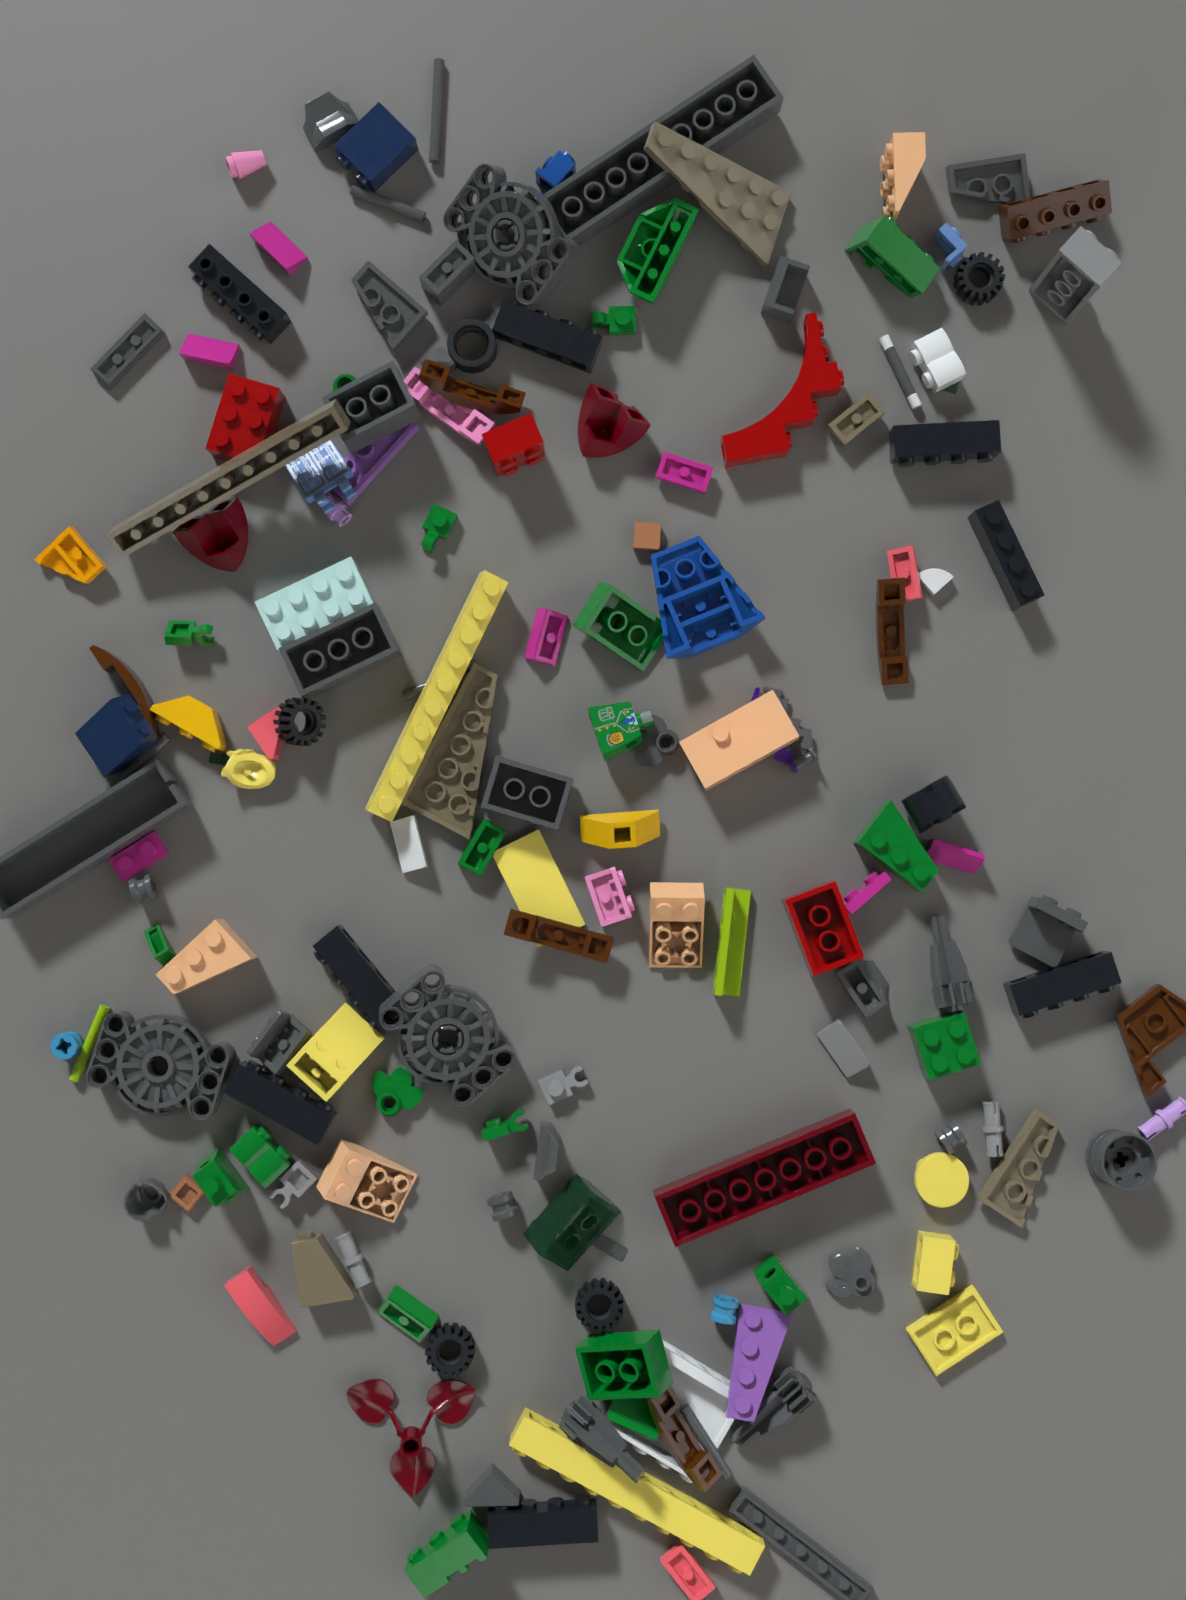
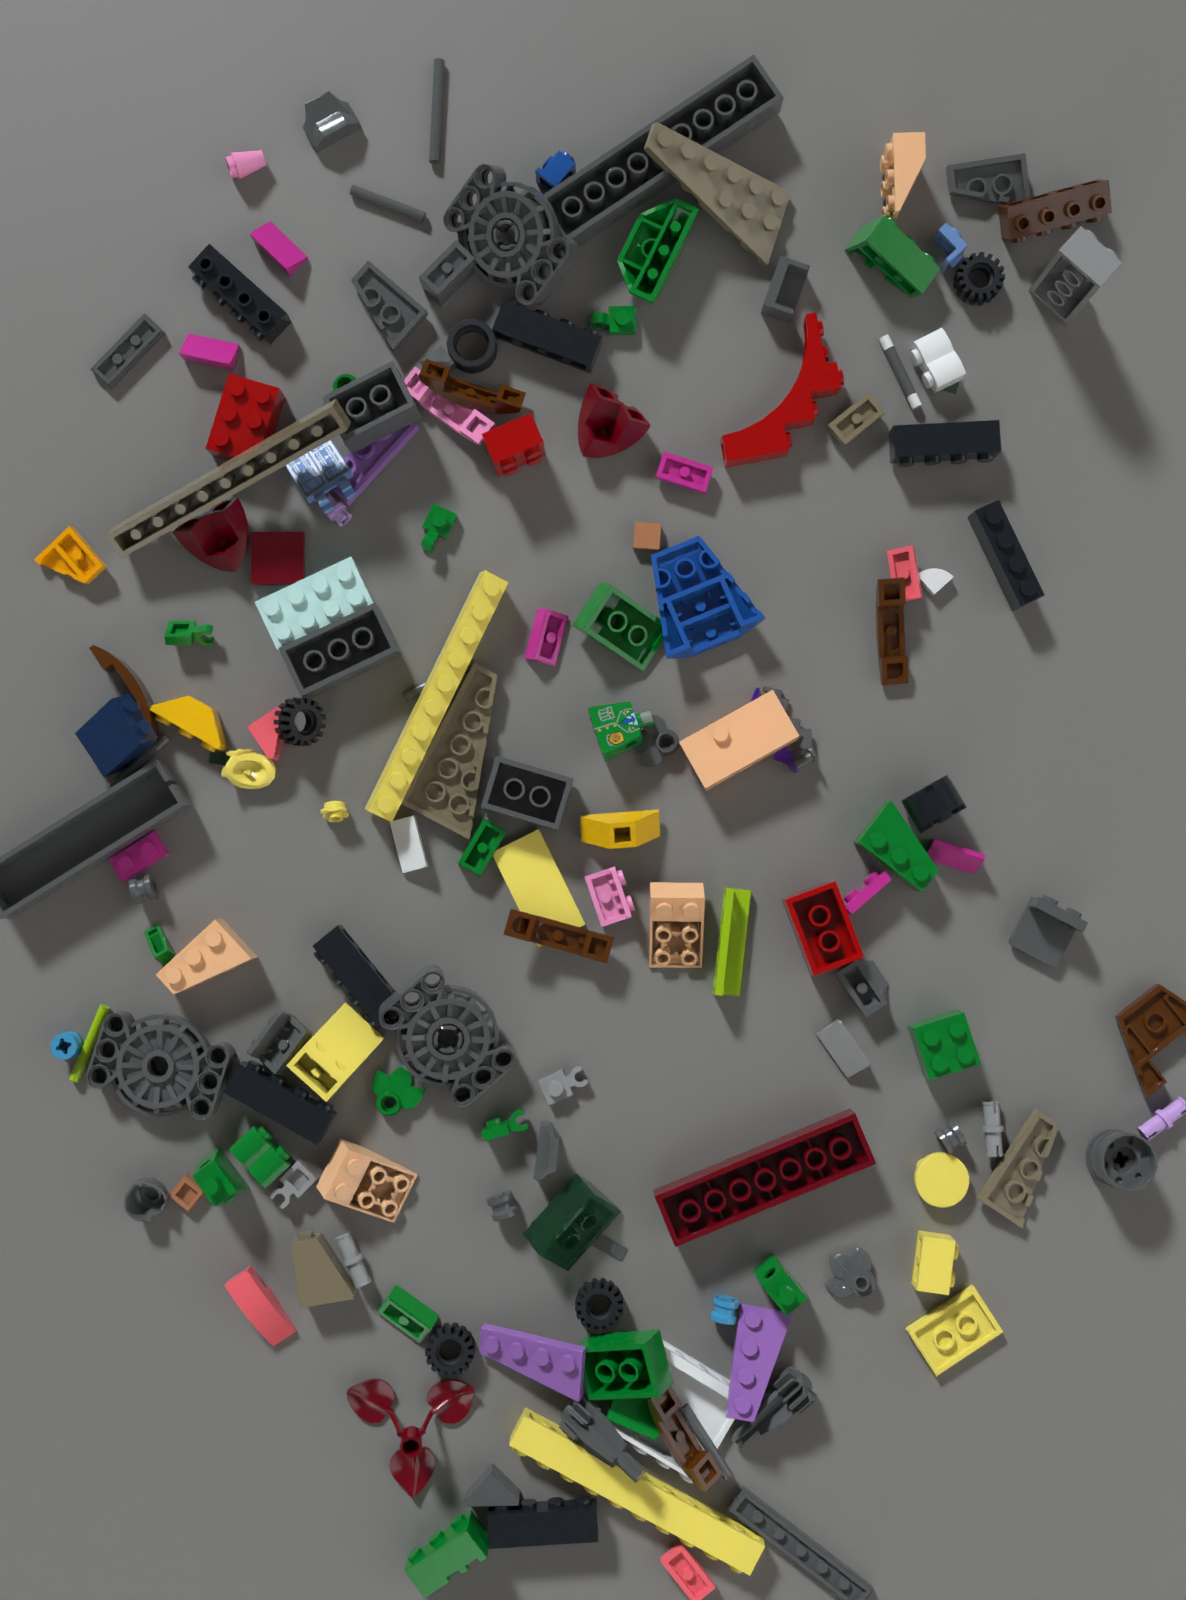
dark blue brick [334,102,418,193] -> none
dark grey piece [929,915,976,1013] -> none
black brick [1003,951,1122,1018] -> none
none -> dark red tile [251,532,305,586]
none -> light yellow plate [320,801,349,822]
none -> medium lavender wing [479,1323,586,1402]

